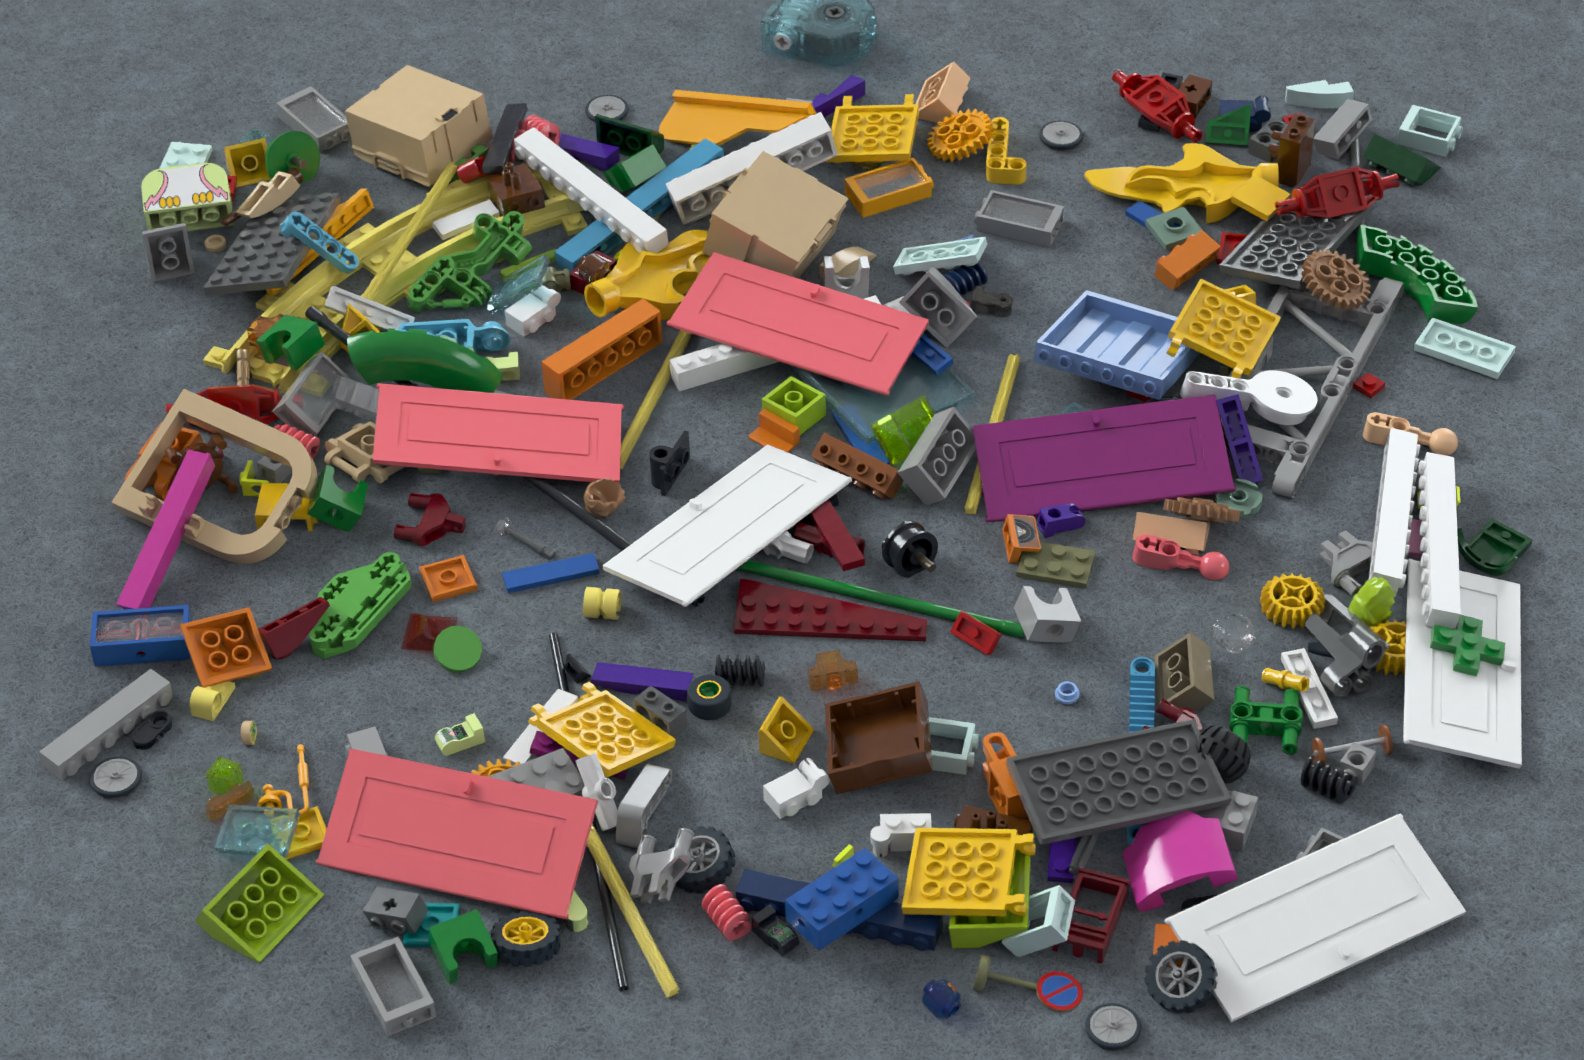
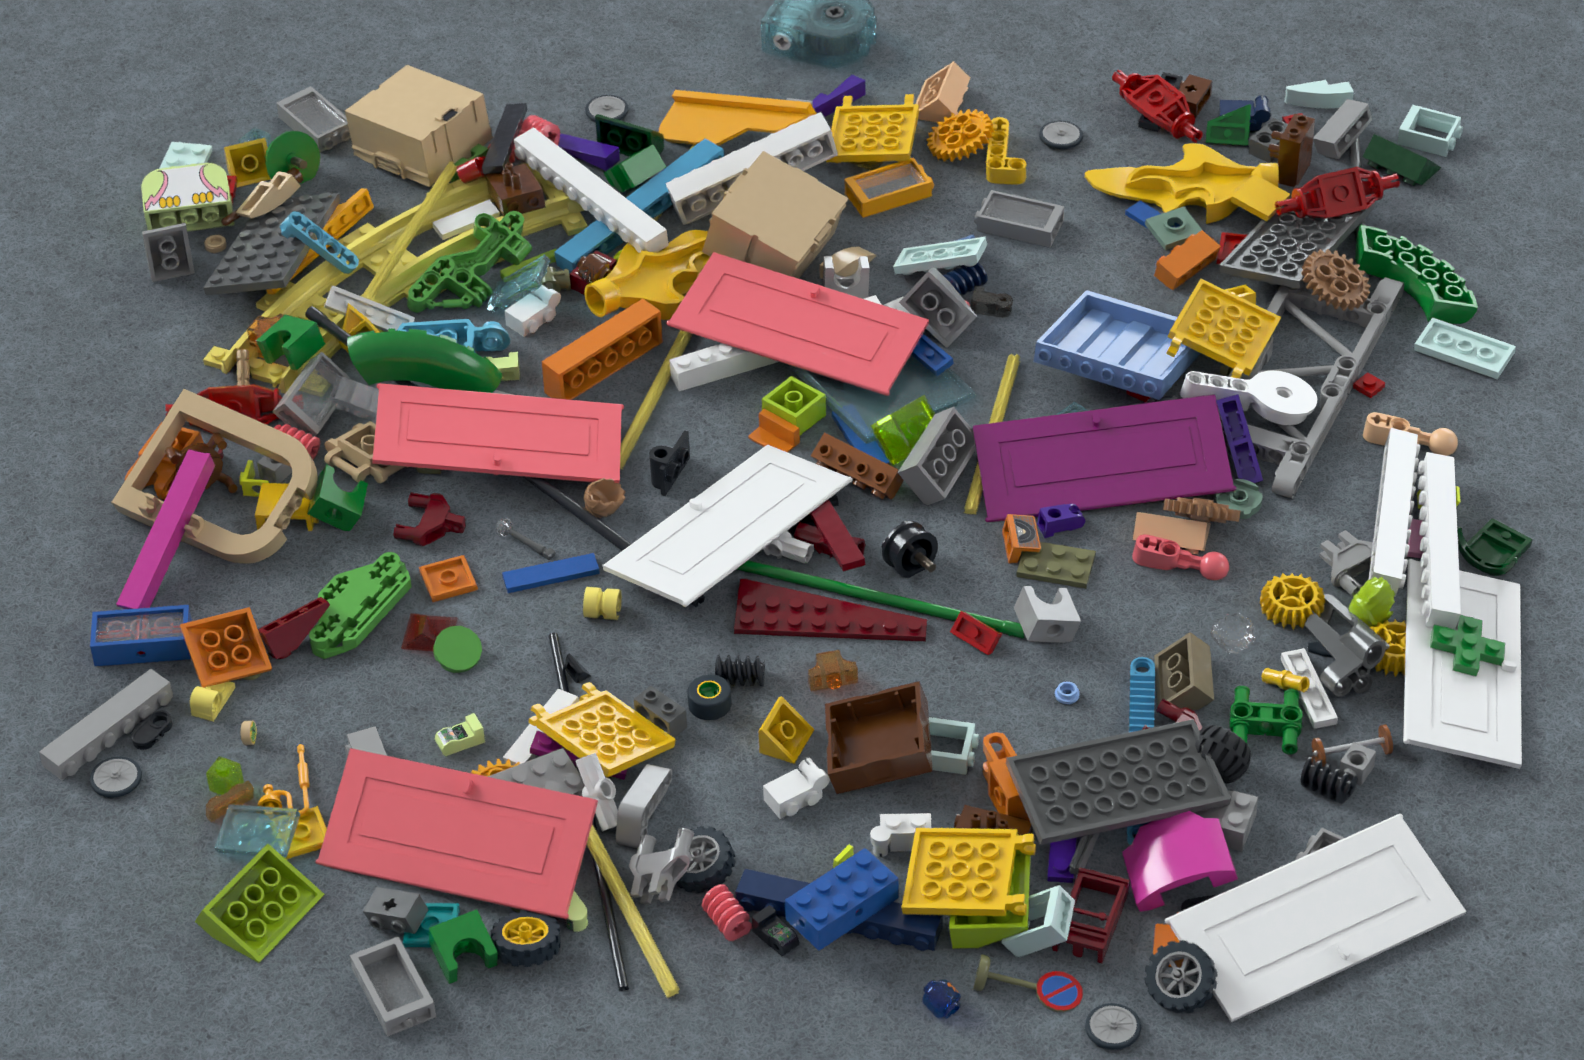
dark purple slope [591,662,694,701] -> none

